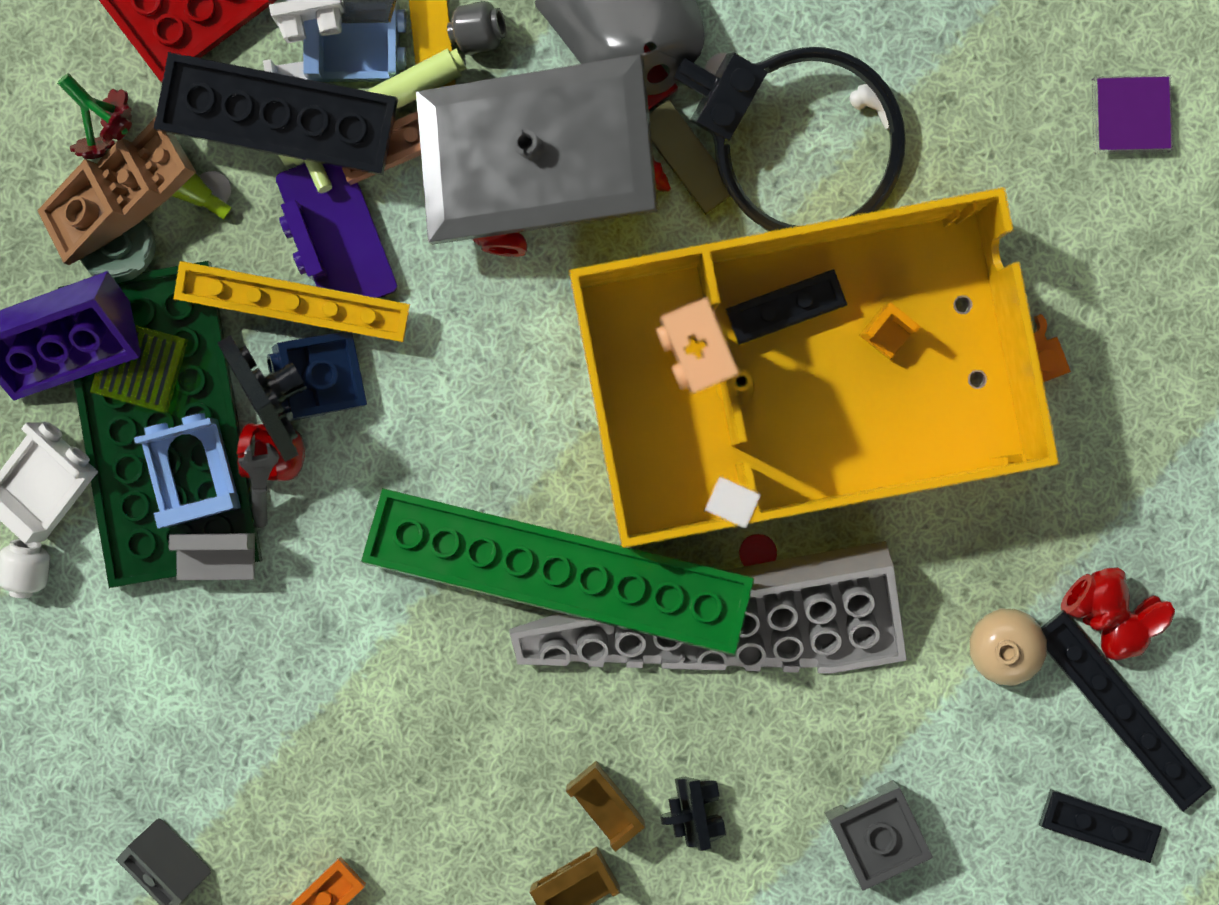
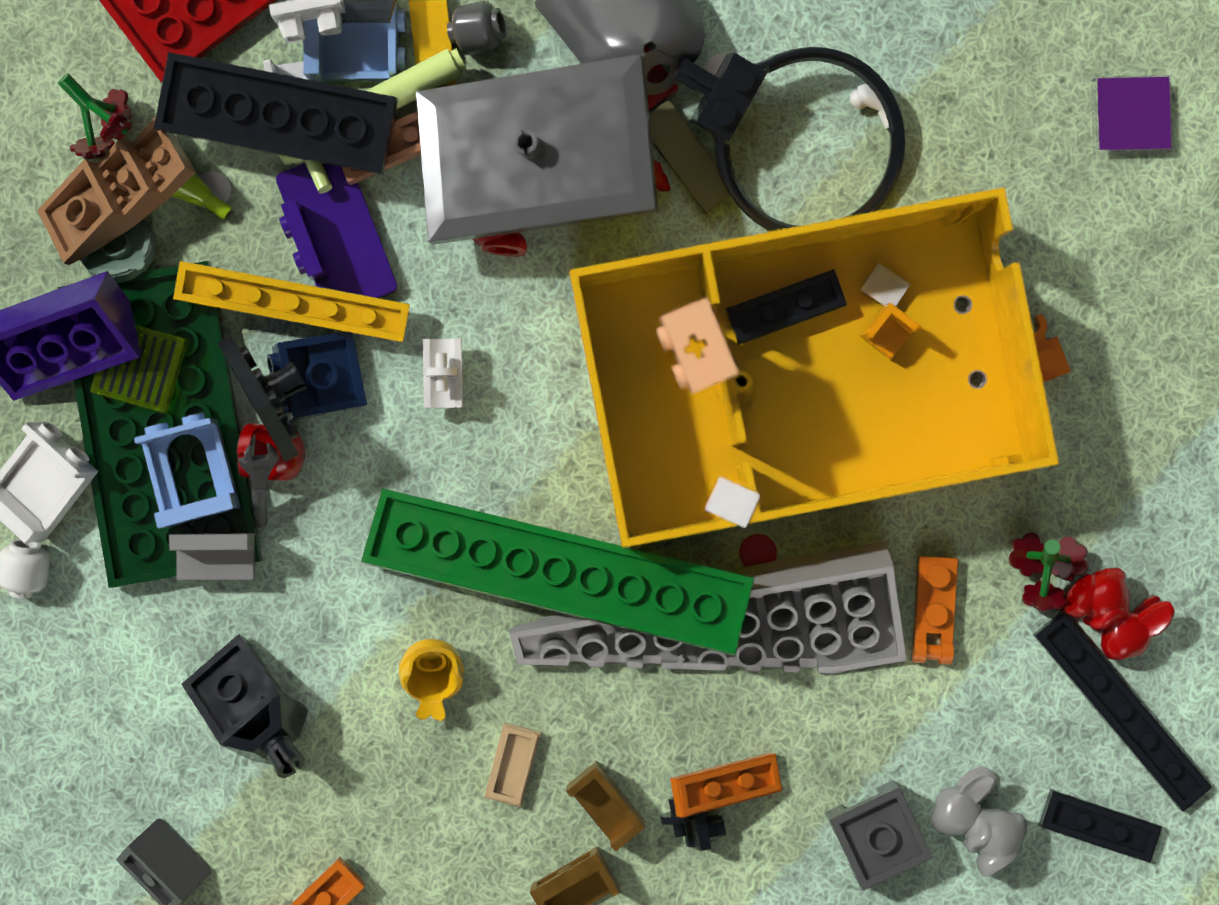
tan cylinder [970,608,1047,685] -> none
none -> black plate [181,634,308,778]
none -> yellow hat [399,639,465,721]
none -> white hips [423,338,463,408]
none -> tan tile [484,722,541,807]
none -> orange tile [670,753,782,818]
none -> white piece [860,263,910,306]
none -> orange plate [912,556,958,665]
none -> light grey animal [931,767,1027,877]
none -> dark red plant [1009,532,1089,611]

